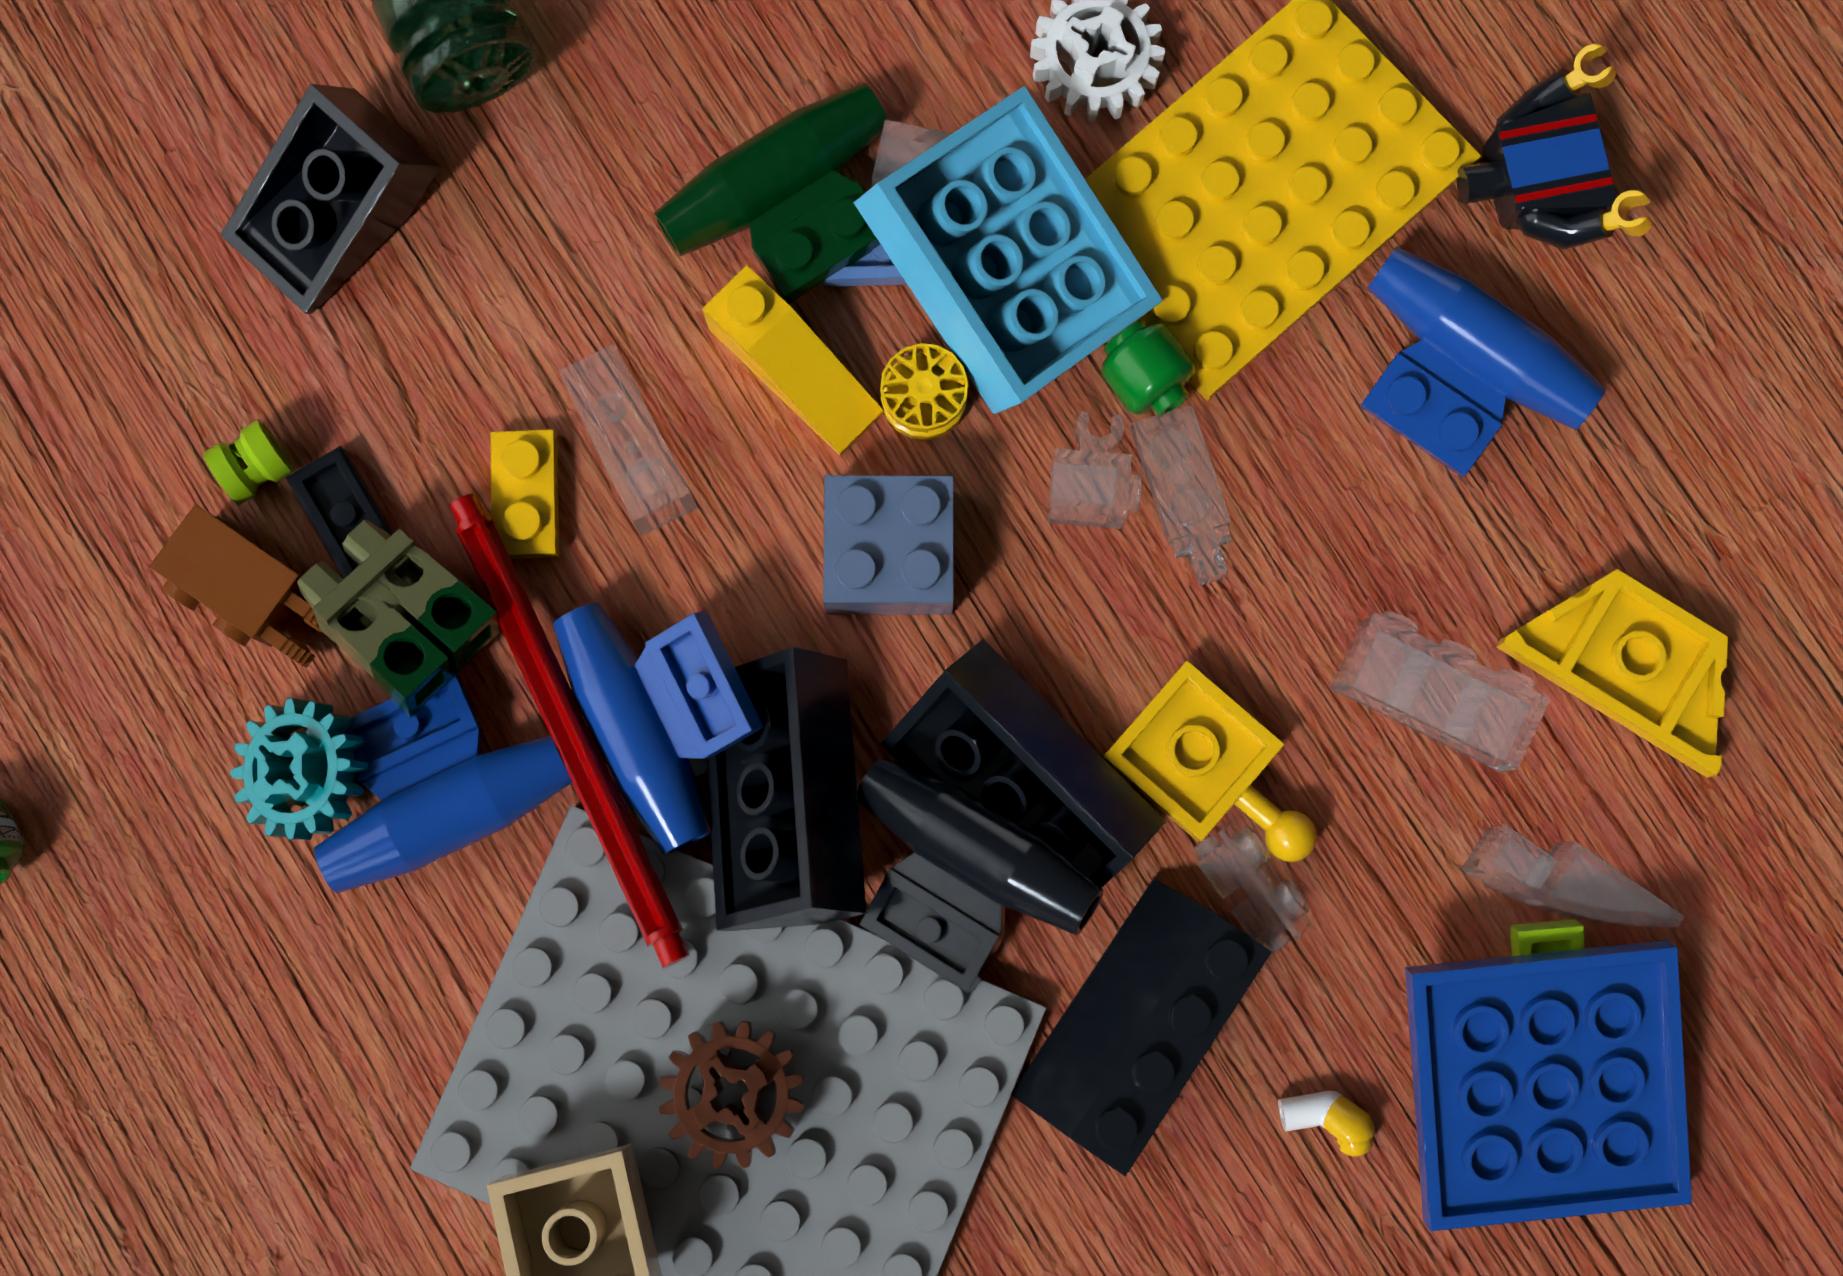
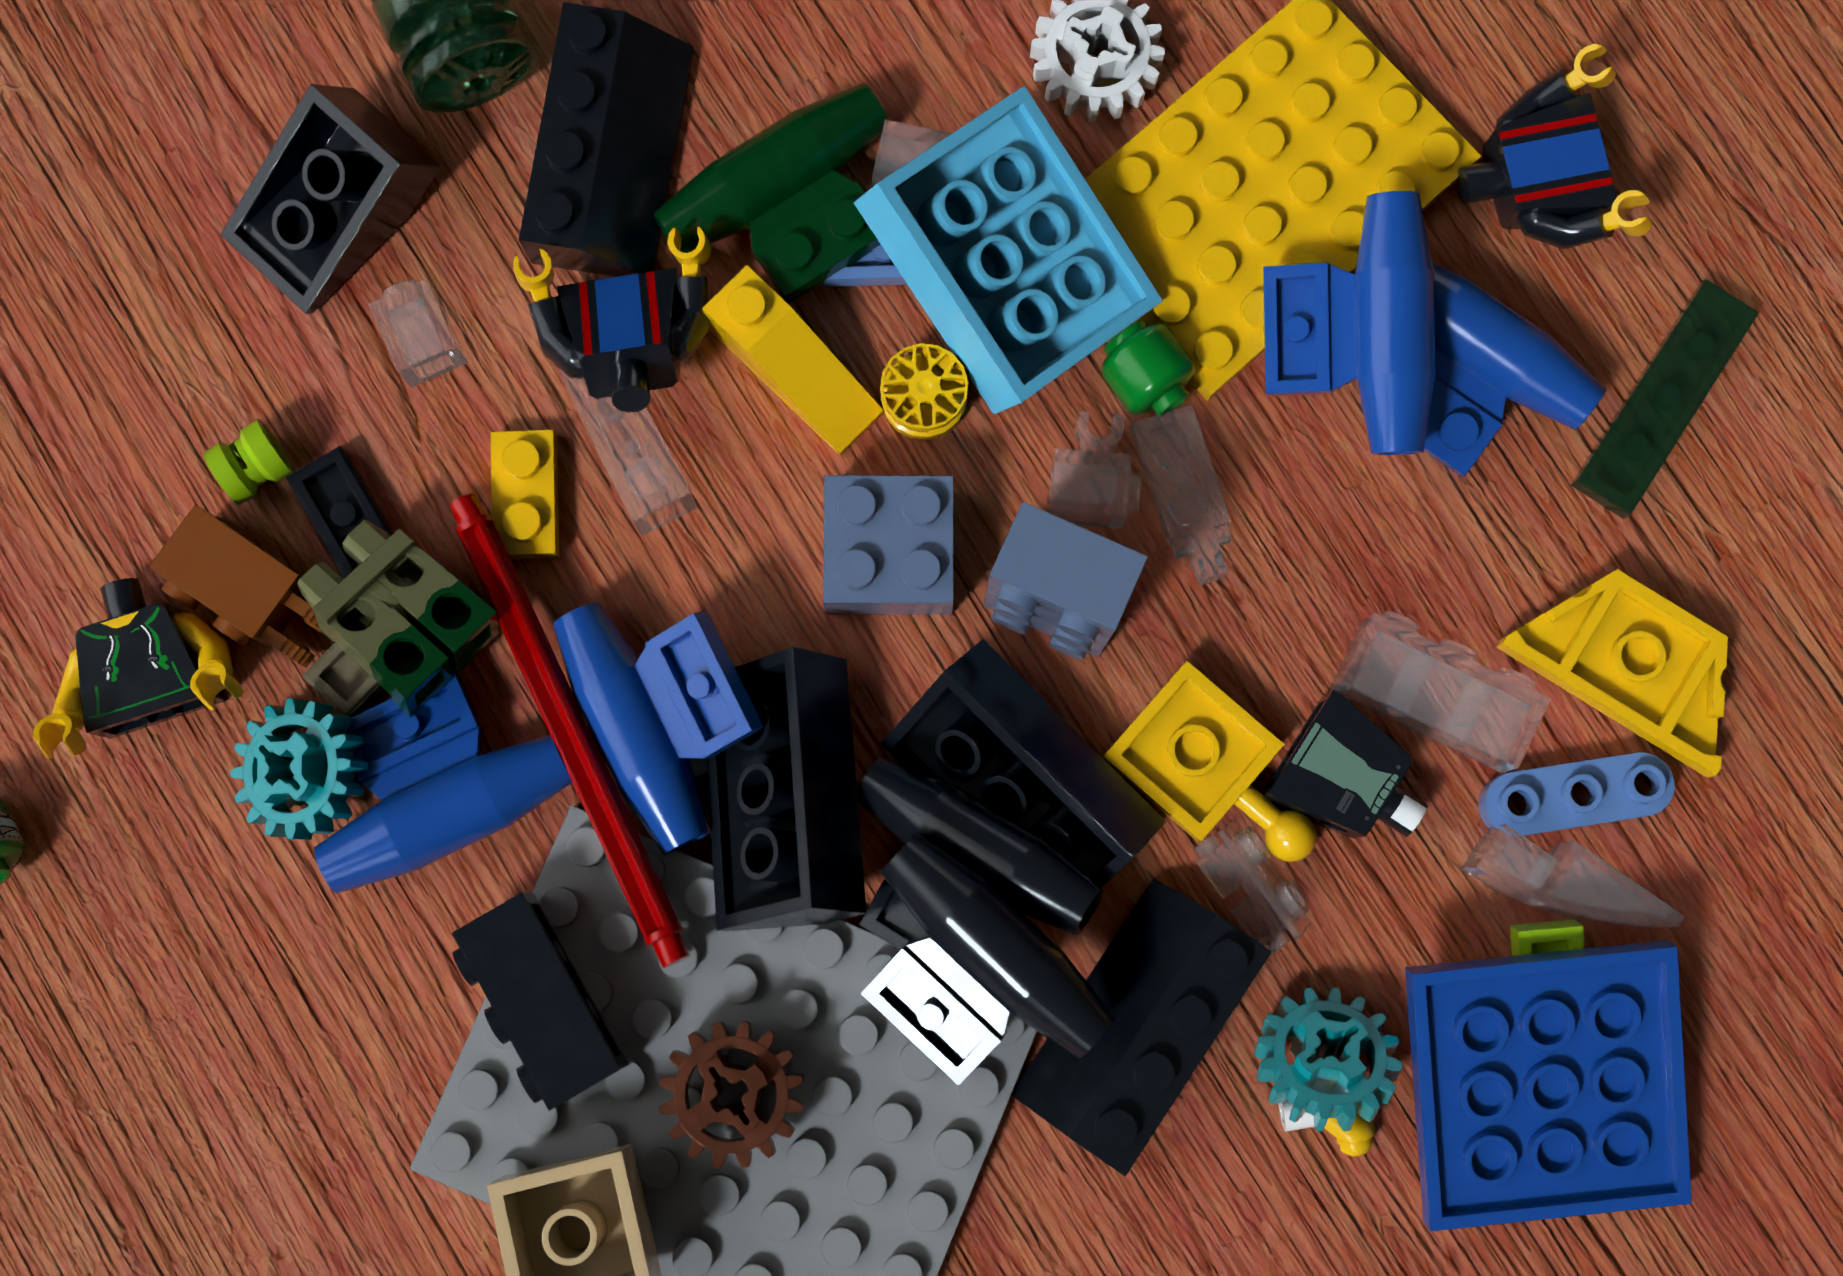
none -> torso [33,578,244,759]
none -> dark tan tile [302,642,384,718]
none -> clear brick [368,279,468,387]
none -> black brick [452,892,629,1111]
none -> black torso [513,226,711,413]
none -> black slope [519,2,694,277]
none -> black plate [861,833,1115,1086]
none -> sand blue brick [983,502,1148,660]
none -> teal gear [1254,988,1402,1132]
none -> torso [1261,689,1428,839]
none -> blue plate [1263,191,1436,455]
none -> medium blue plate [1478,752,1675,837]
none -> clear green tile [1571,279,1759,519]

